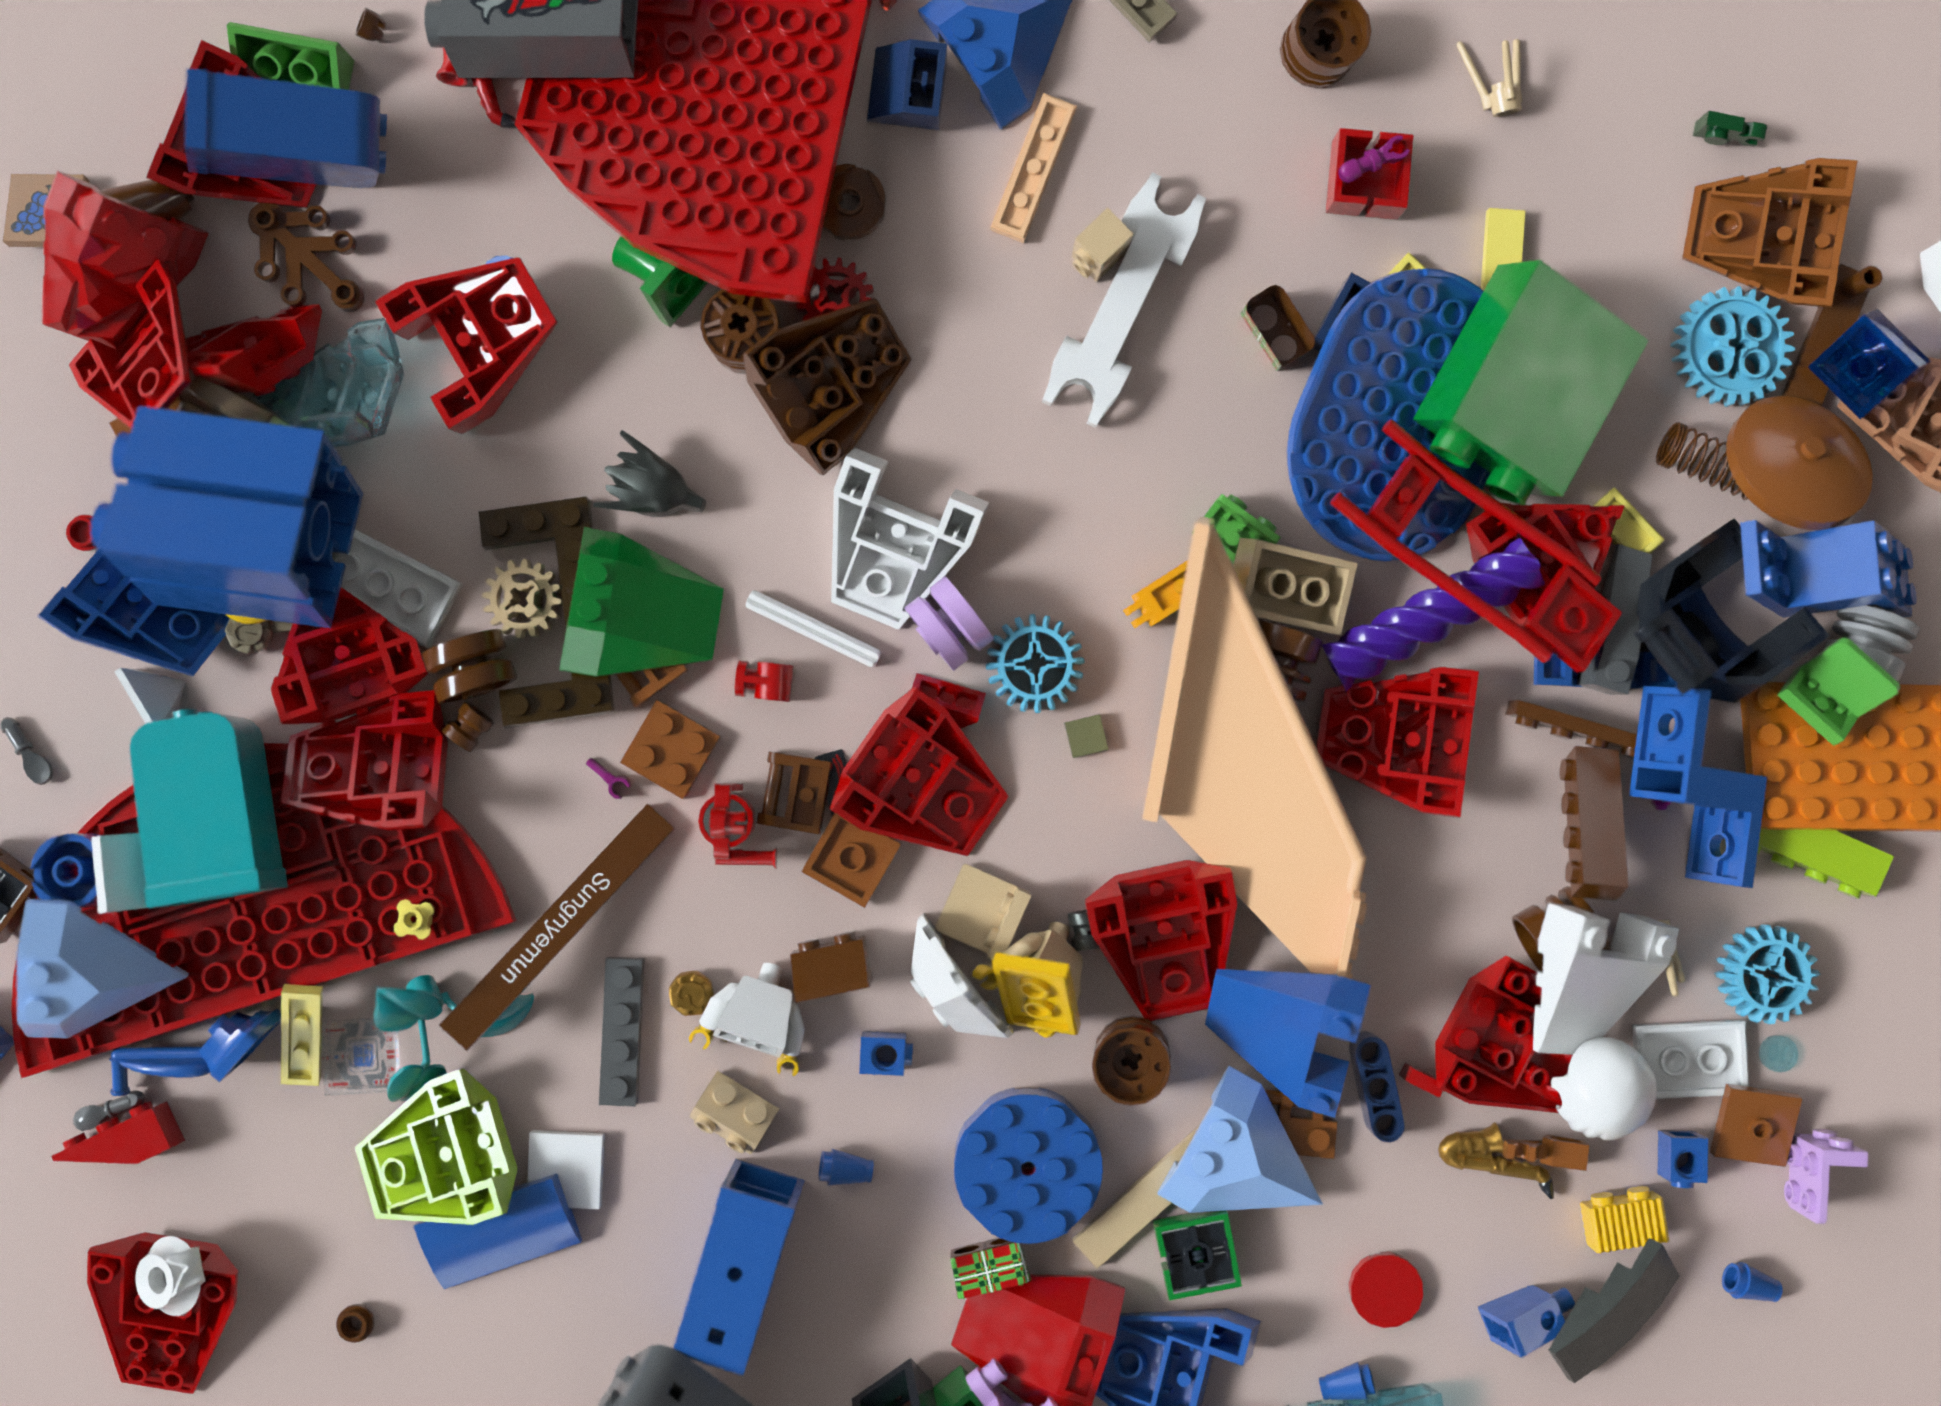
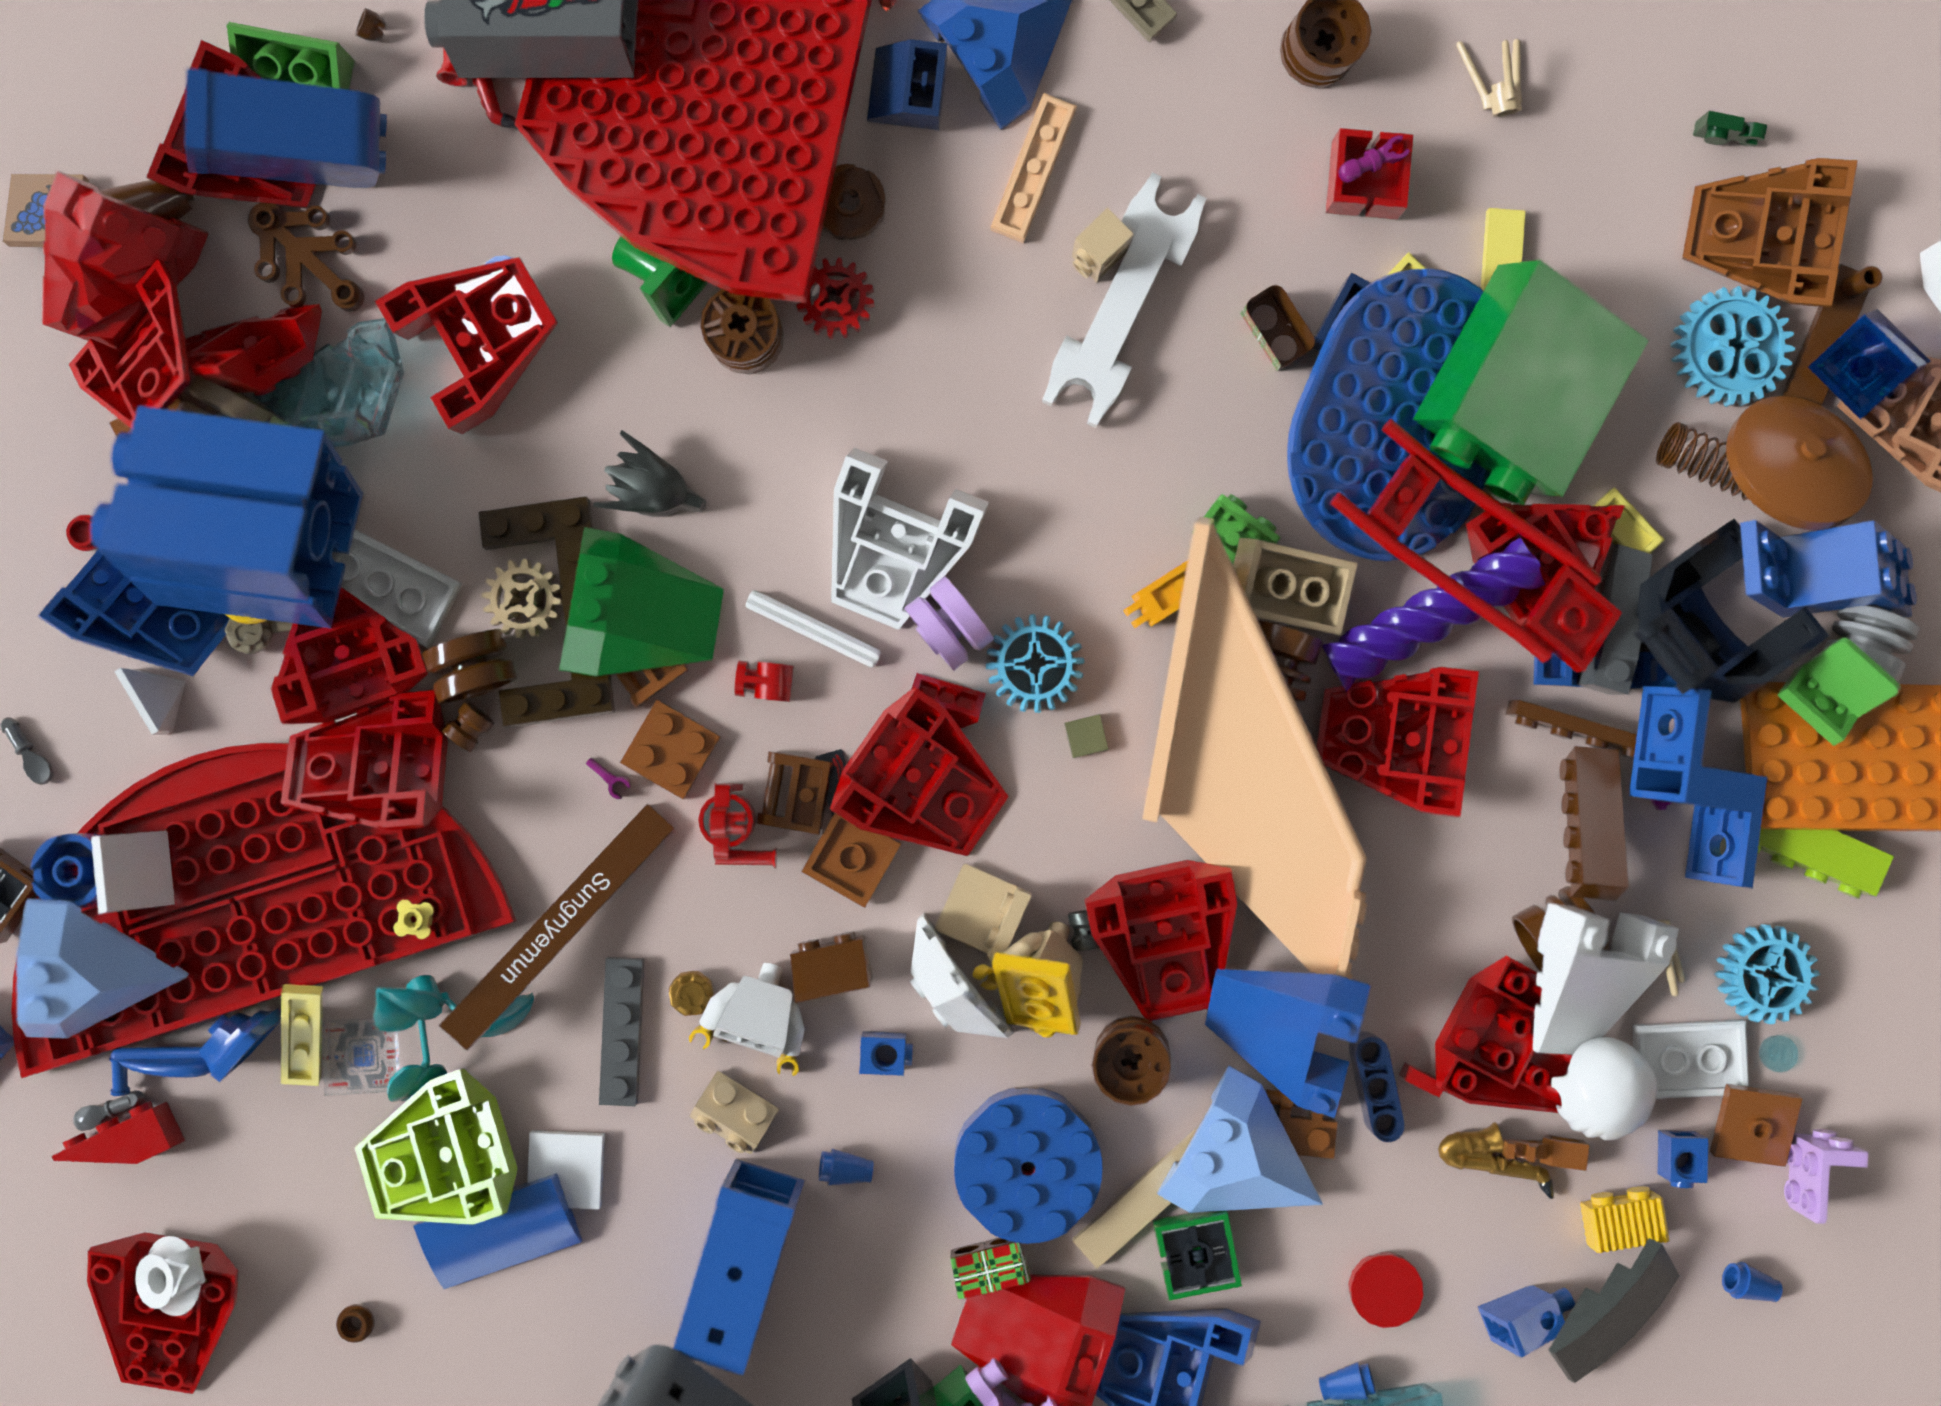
teal piece [129,709,288,908] -> none
reddish brown wedge [744,298,912,476] -> none

